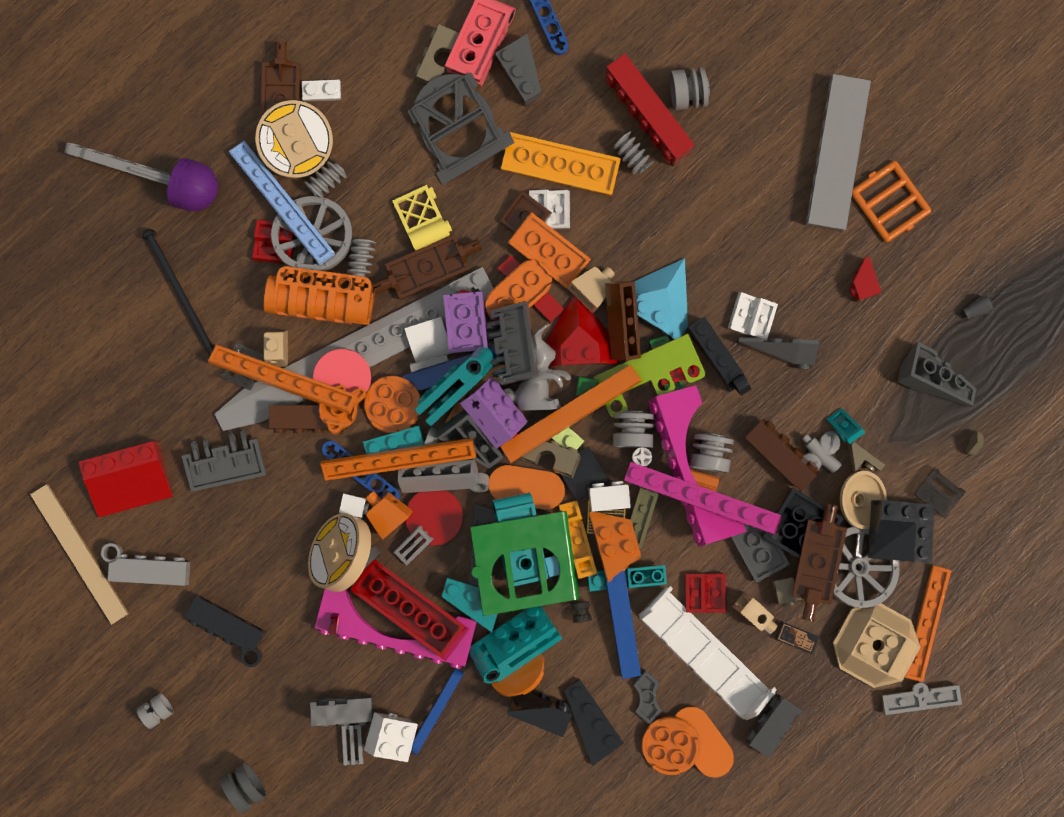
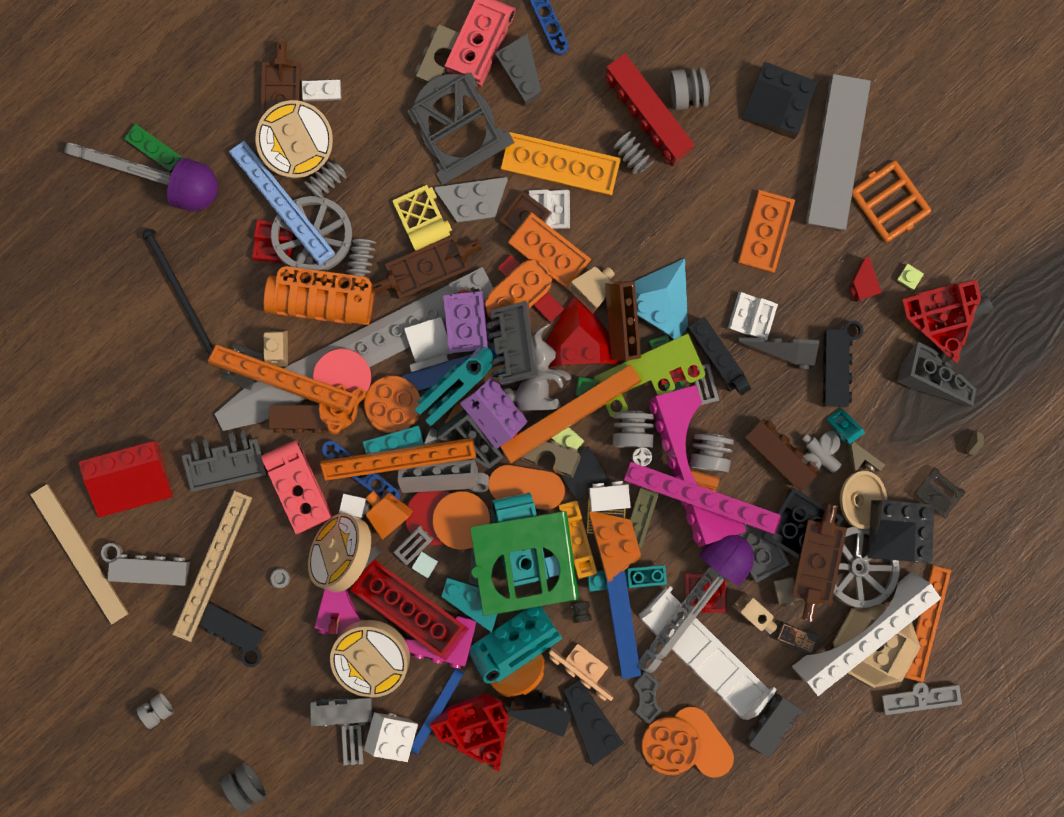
none -> green plate [124,124,183,173]
none -> tan tile [172,491,252,642]
none -> coral hinge [261,439,333,534]
none -> light grey tile [270,569,291,588]
none -> piece [330,620,410,697]
none -> light aqua tile [412,552,438,578]
none -> red wedge [430,694,509,772]
none -> orange tile [433,492,491,550]
none -> light grey wing [435,177,508,223]
none -> light nougat bracket [548,643,613,701]
none -> piece [639,535,754,673]
none -> light grey tile [694,364,719,406]
none -> orange tile [738,190,795,274]
none -> black slope [741,61,818,139]
none -> white arch [792,571,941,696]
none -> black hinge [822,321,863,408]
none -> yellowish green plate [896,264,924,291]
none -> red wedge [902,279,981,364]

